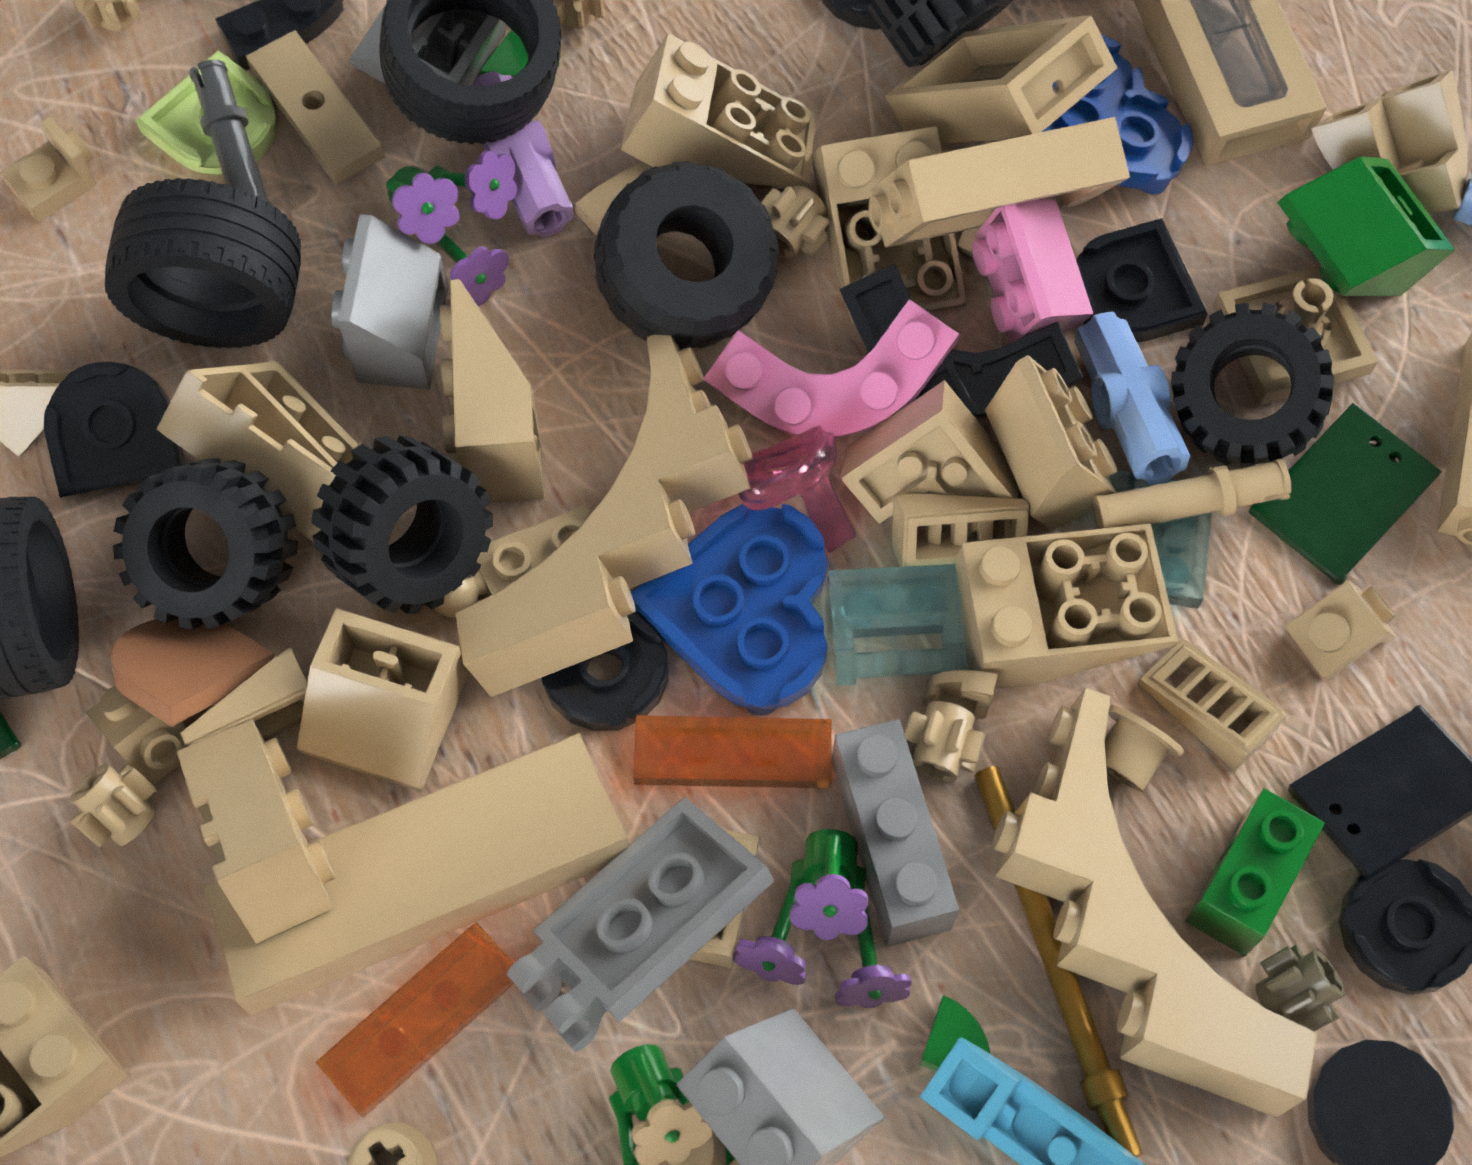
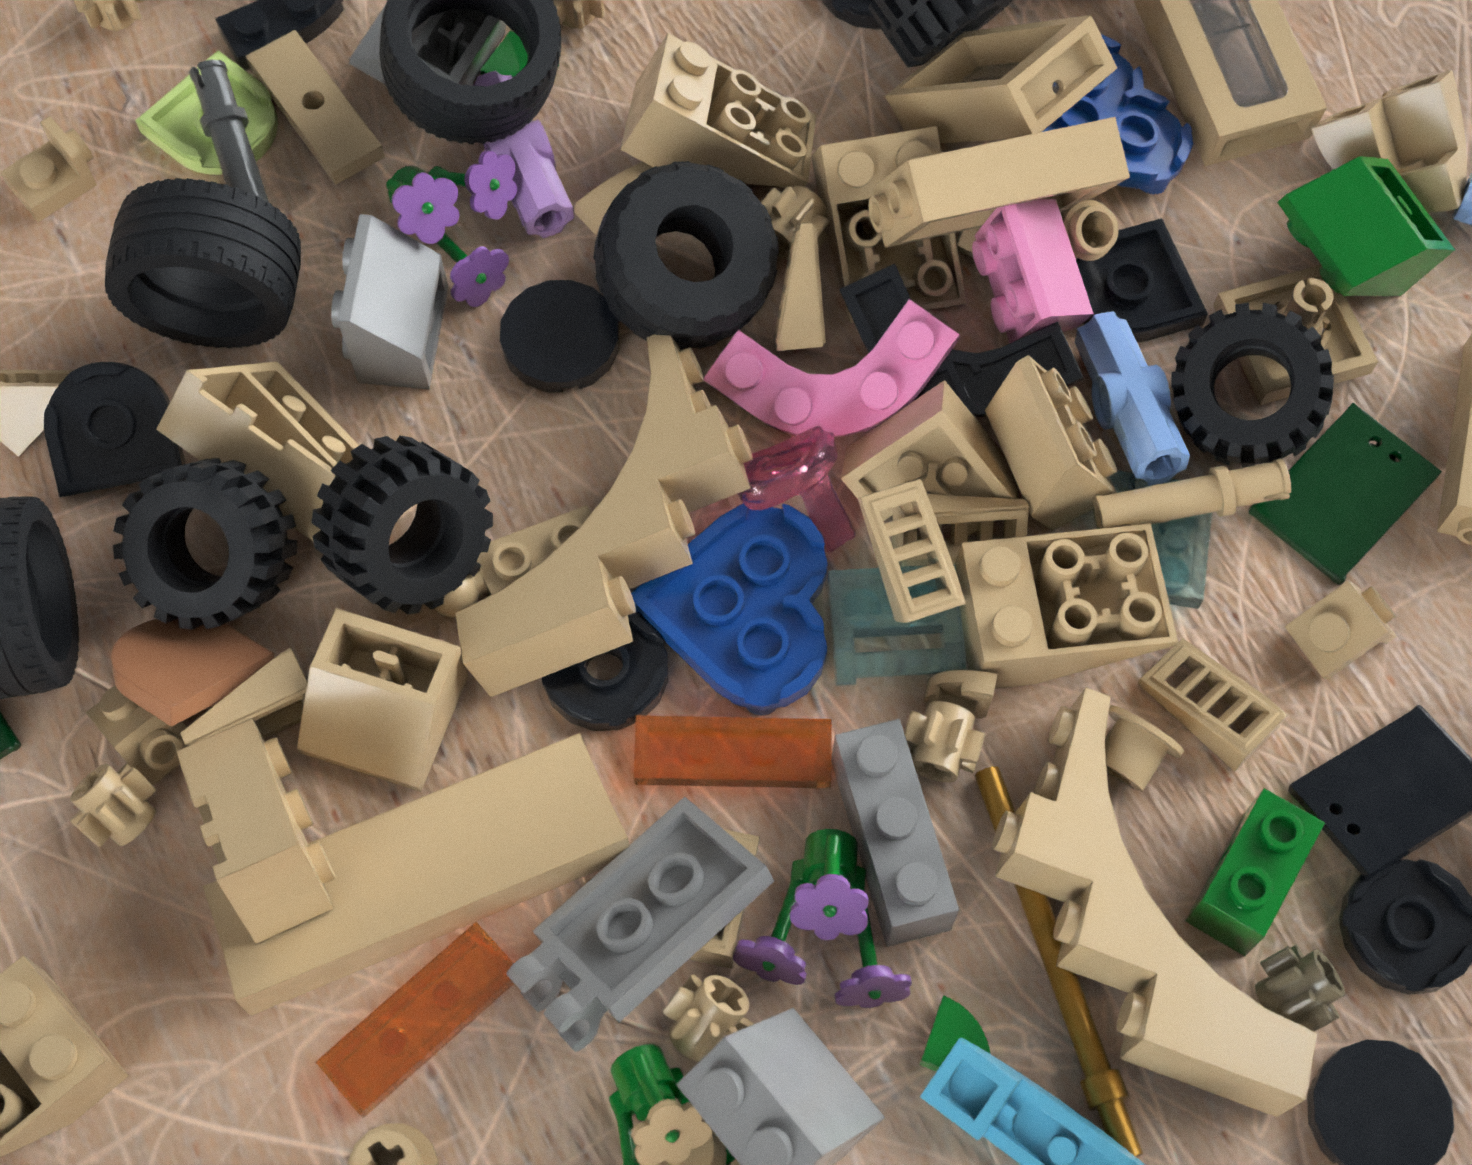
tan slope [440,279,544,503] -> none
none -> black tile [500,280,619,393]
none -> tan gear [663,975,753,1062]
none -> tan slope [773,223,826,351]
none -> tan slope [858,479,966,623]
none -> tan cone [1060,200,1119,261]

